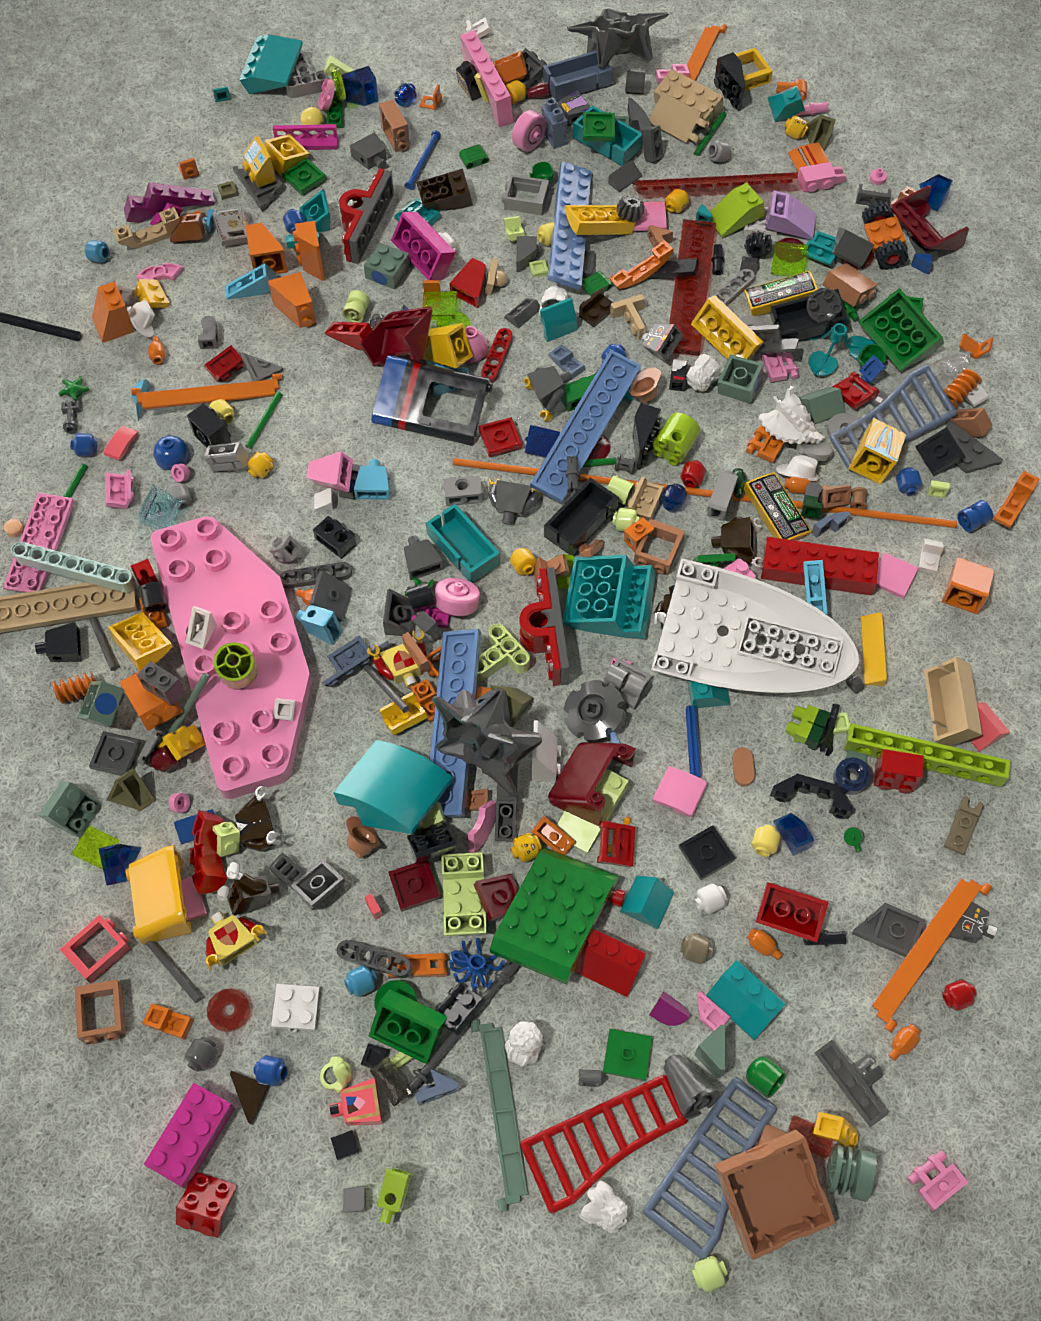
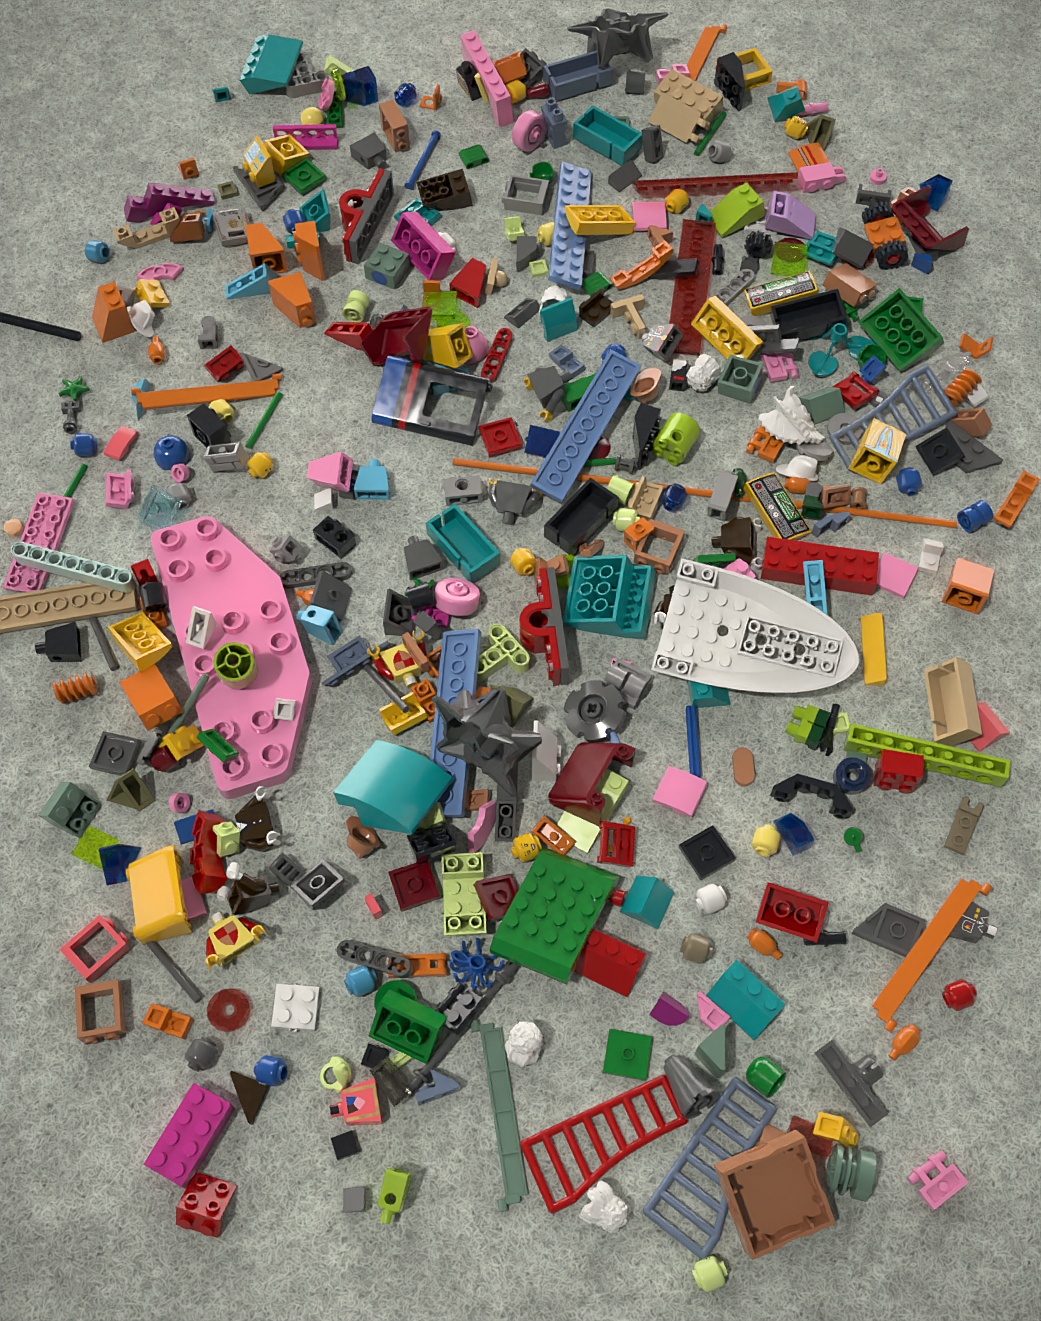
sand green brick [77,681,124,726] -> none
dark grey brick [137,661,185,706] -> none
white bracket [466,17,491,39] -> none
dark grey torso [558,90,590,126] -> none
dark grey pin [566,455,580,493] -> none
dark grey slope [578,1069,601,1087] -> none
green plate [583,112,615,142] -> none
dark grey gear [616,196,645,222] -> none
dark grey slope [627,98,652,133] -> none
red head [680,460,706,488] -> none
dark grey dish [807,288,842,322] -> none
dark grey axle [846,674,864,694] -> none
yellowish green tile [927,480,950,498] -> none
none -> green plate [196,729,239,763]

